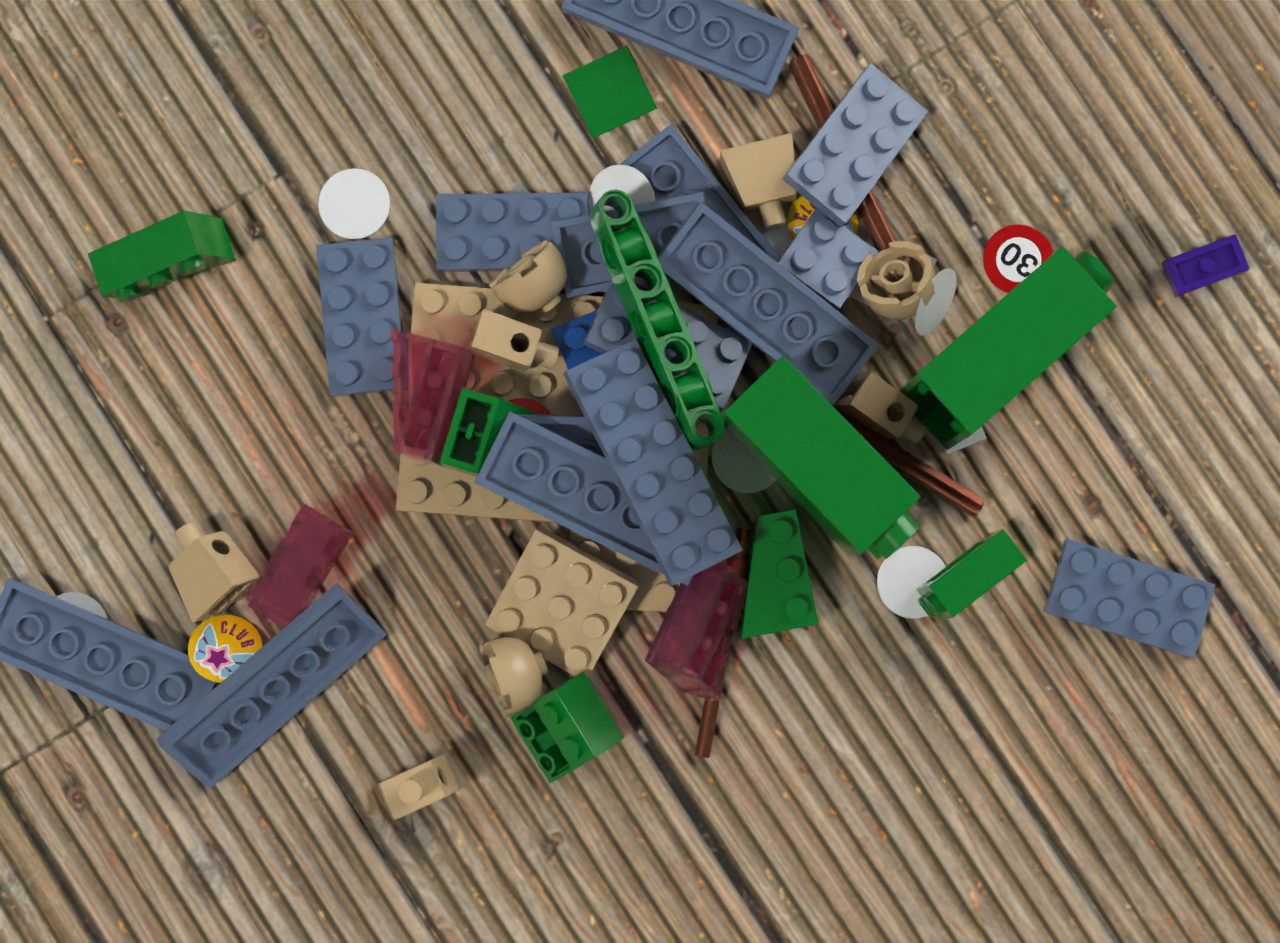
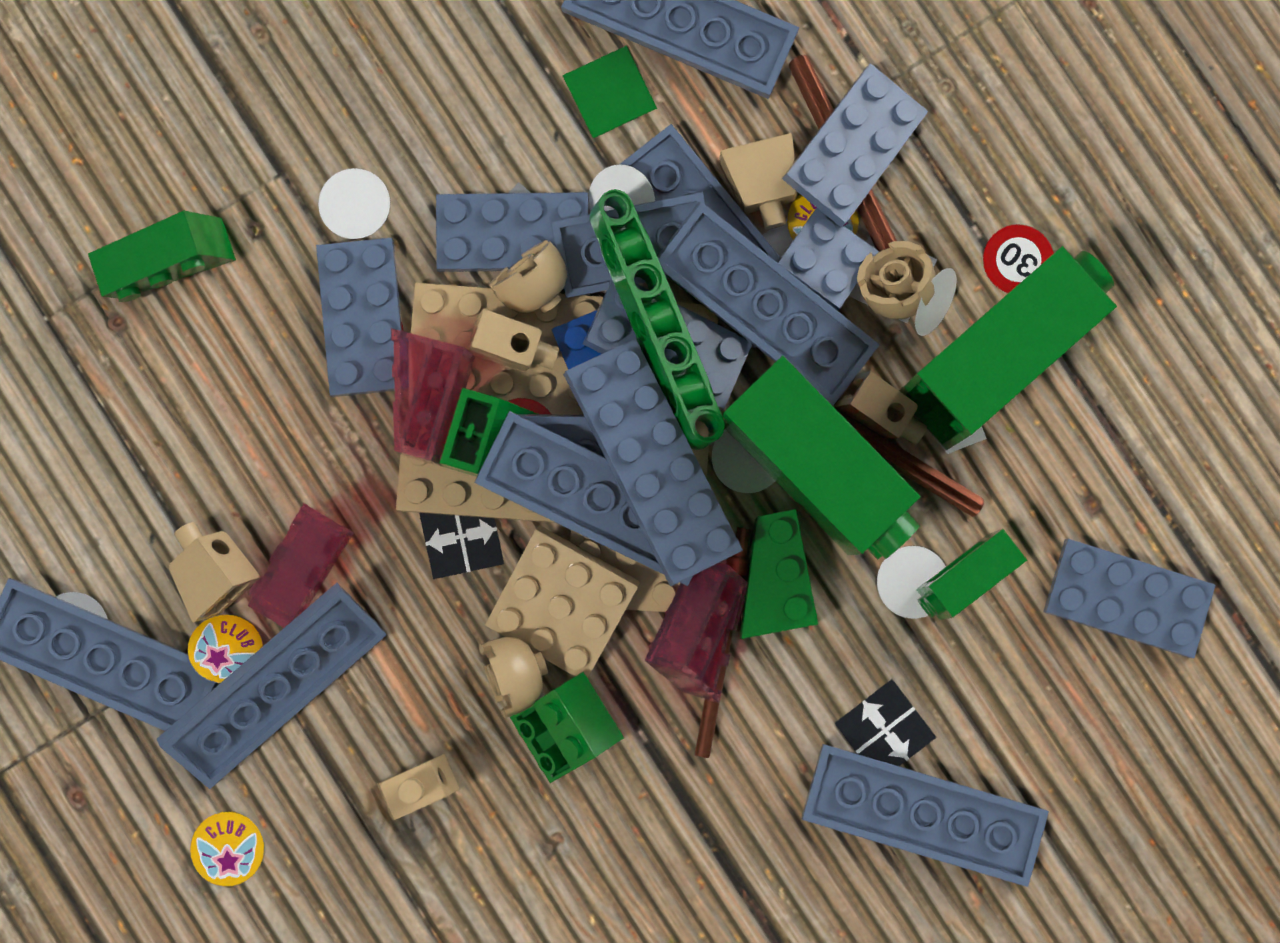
dark purple plate [1161,234,1250,298] -> none
none -> sticker [190,812,264,886]
none -> black sticker [419,513,504,580]
none -> sand blue plate [801,744,1049,887]
none -> black sticker [834,679,937,766]

